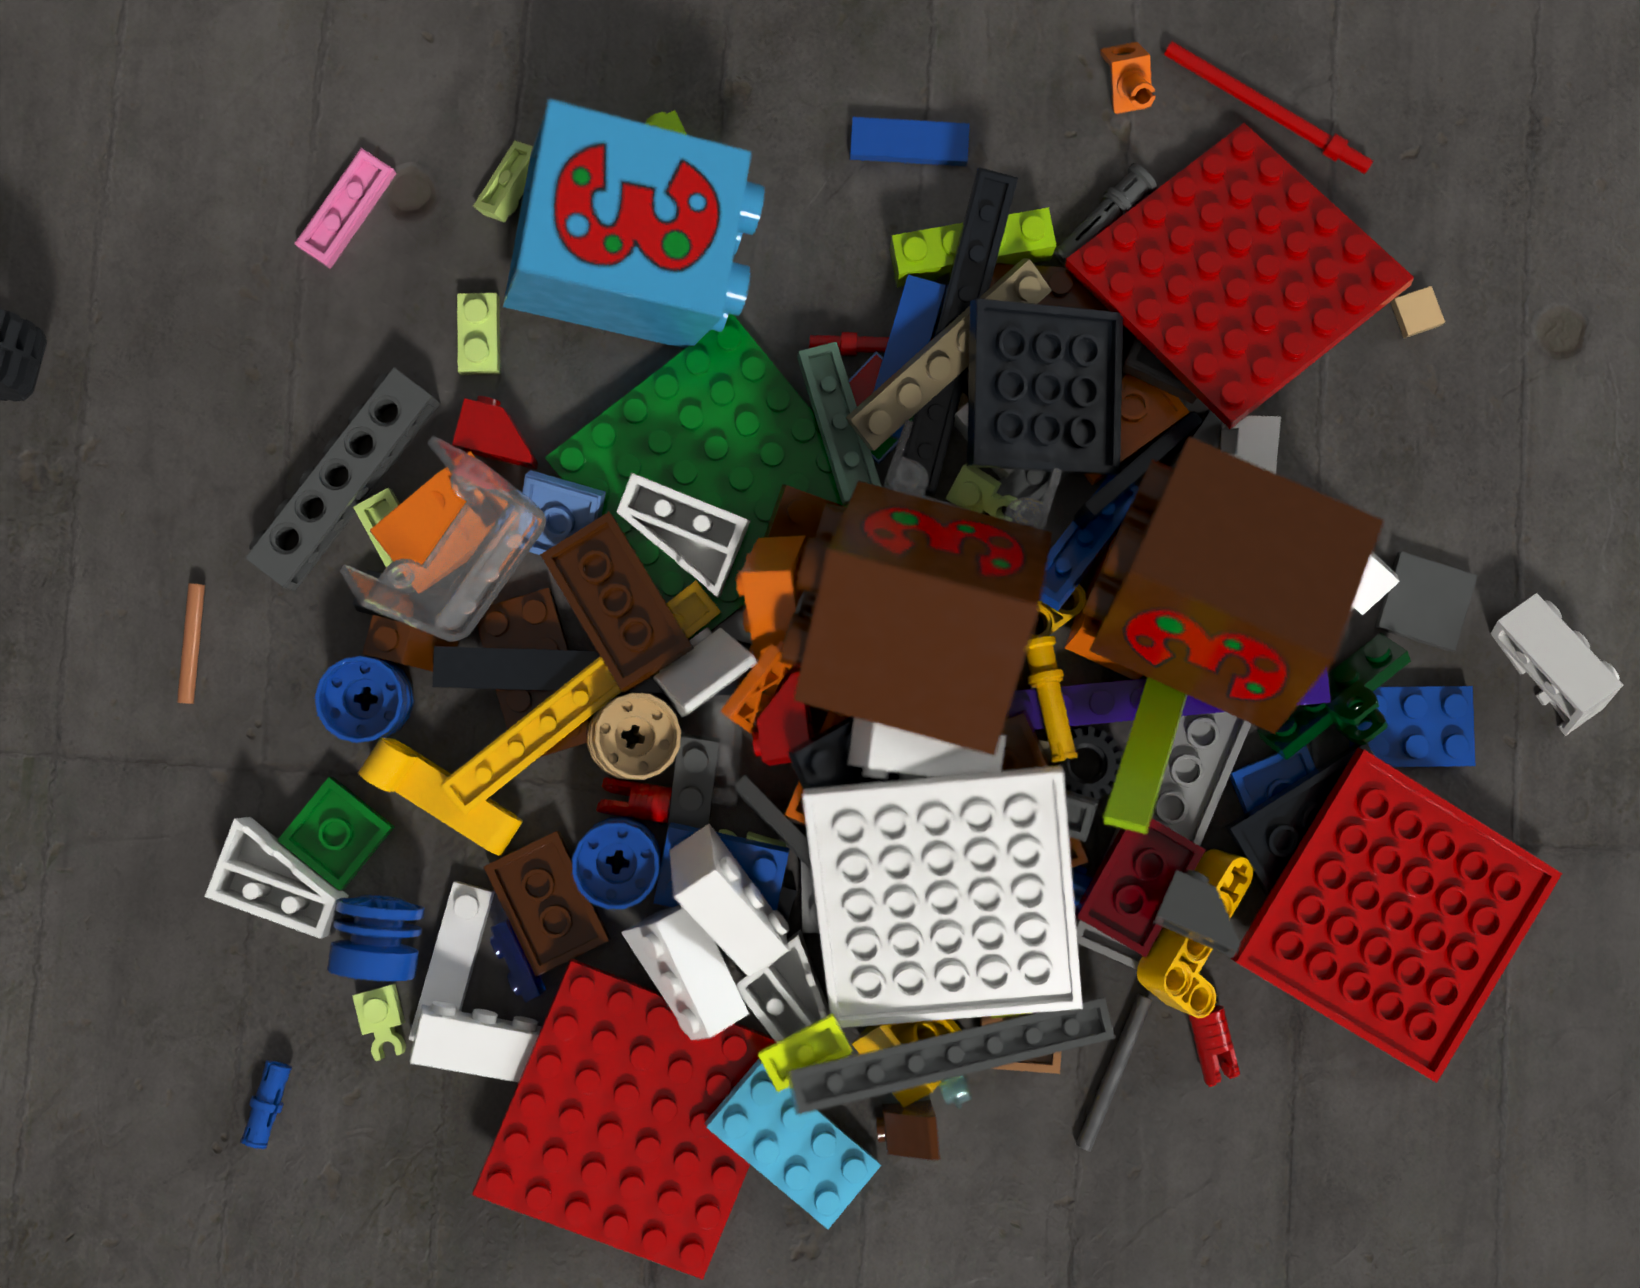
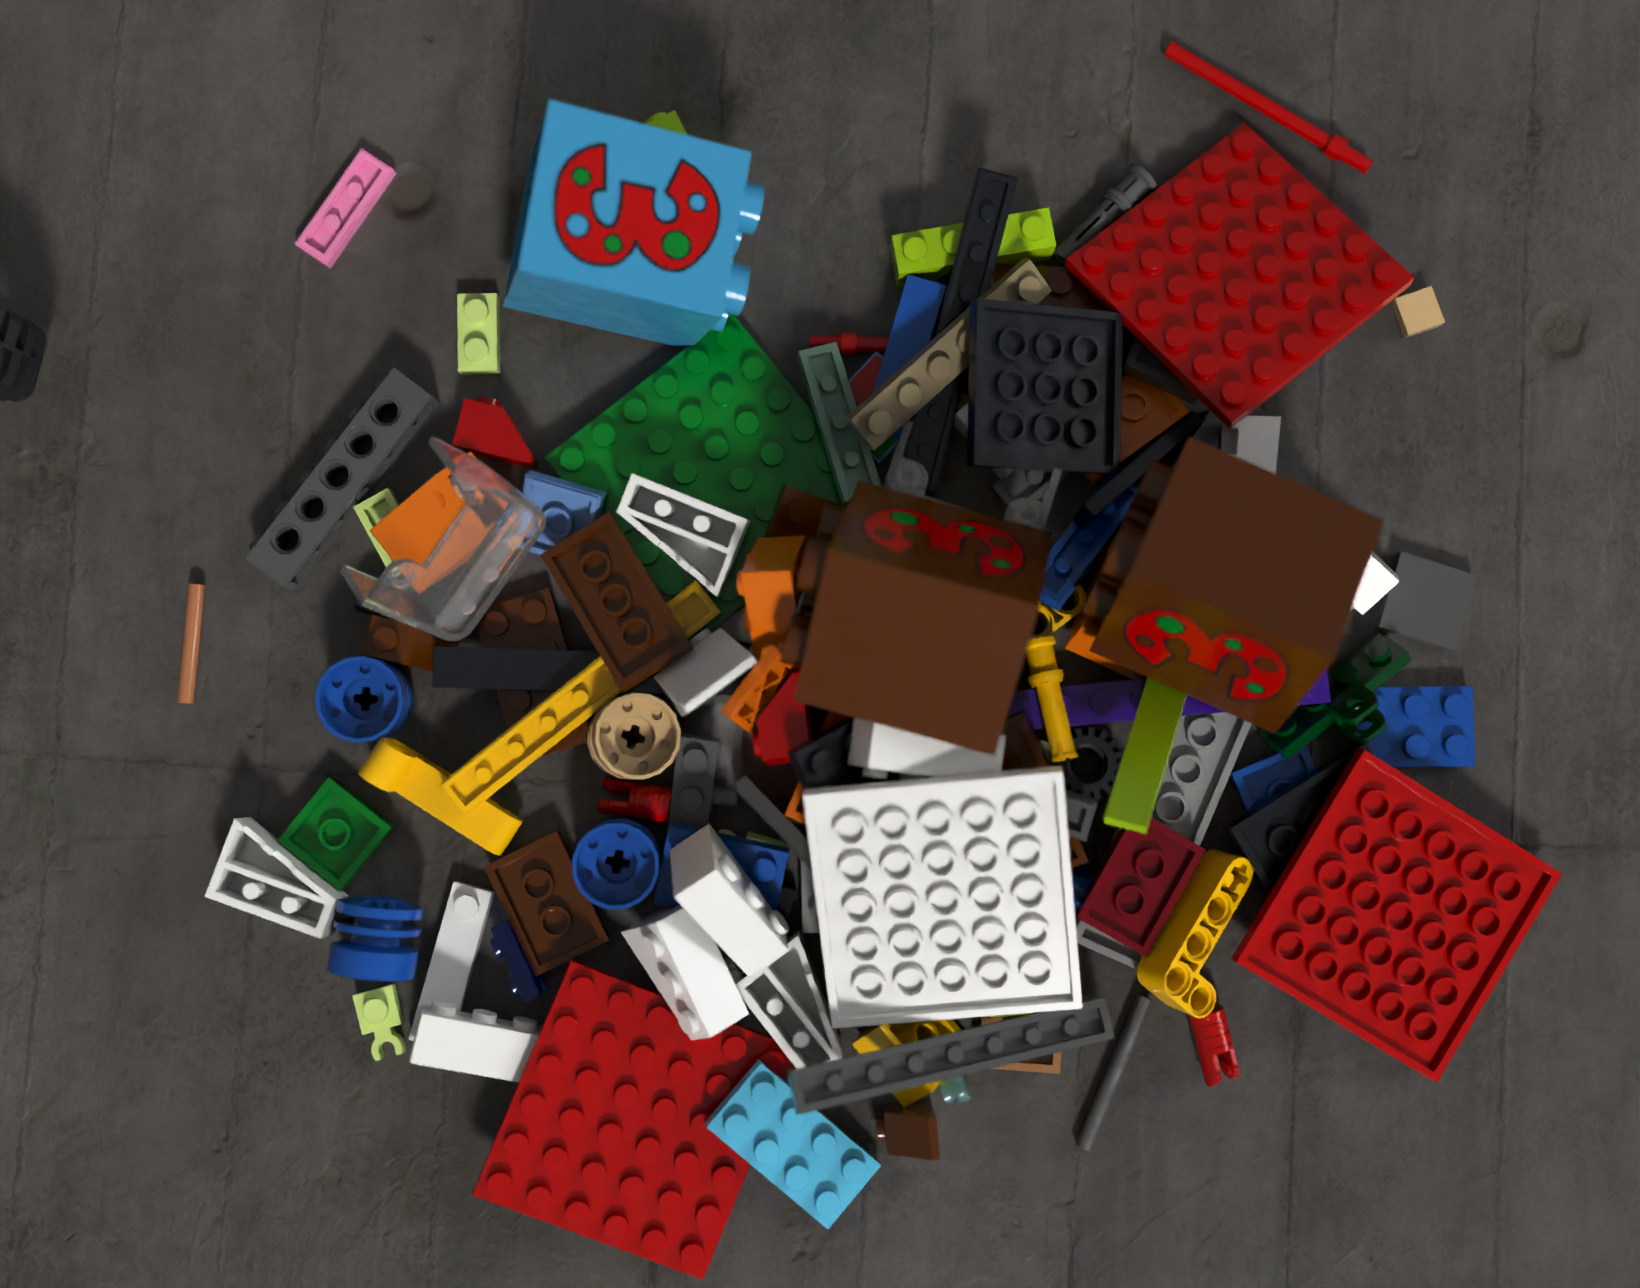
blue pin [240,1060,292,1149] -> none
yellowish green plate [473,141,533,223] -> none
neon yellow plate [758,1013,853,1092] -> none
blue tile [850,117,970,166] -> none
yellowish green plate [946,463,1021,521] -> none
orange bracket [1100,42,1156,114] -> none
dark grey slope [1154,869,1241,958] -> none
white wedge [1491,593,1623,736] -> none

